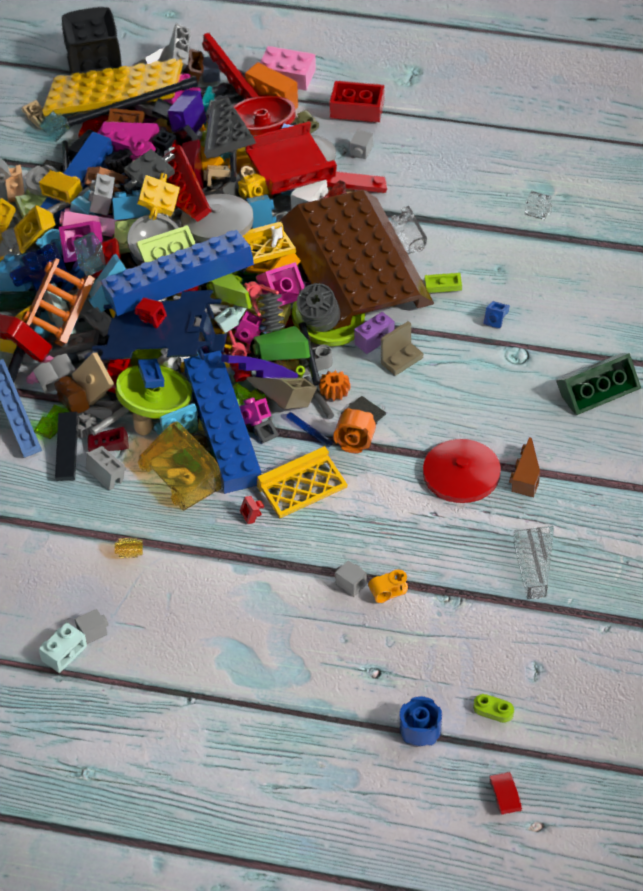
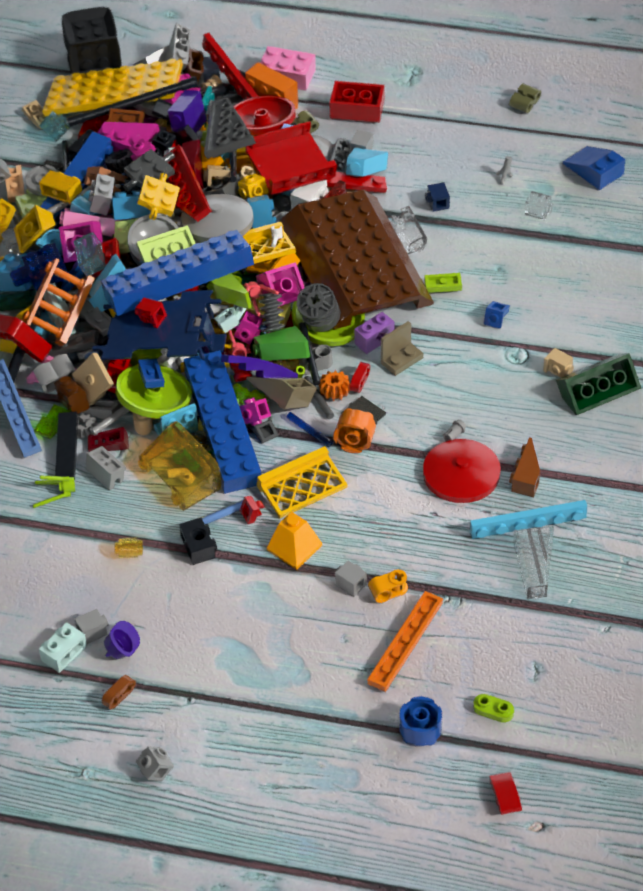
none -> lime plant [32,475,75,508]
none -> dark orange beam [101,675,136,710]
none -> dark purple piece [104,621,140,659]
none -> light grey brick [136,746,174,781]
none -> black brick [179,517,217,565]
none -> tan bush [201,75,222,91]
none -> medium blue bar [202,501,243,524]
none -> light orange slope [267,512,322,570]
none -> dark grey beam [329,138,350,172]
none -> medium azure slope [346,148,388,176]
none -> red beam [350,362,371,393]
none -> orange plate [367,591,443,692]
none -> dark blue brick [425,182,450,212]
none -> light grey pin [443,419,466,441]
none -> medium azure plate [470,500,587,539]
none -> light grey bar [496,156,513,184]
none -> olive piece [509,83,542,113]
none -> tan brick [543,348,574,378]
none -> blue slope [563,146,626,190]

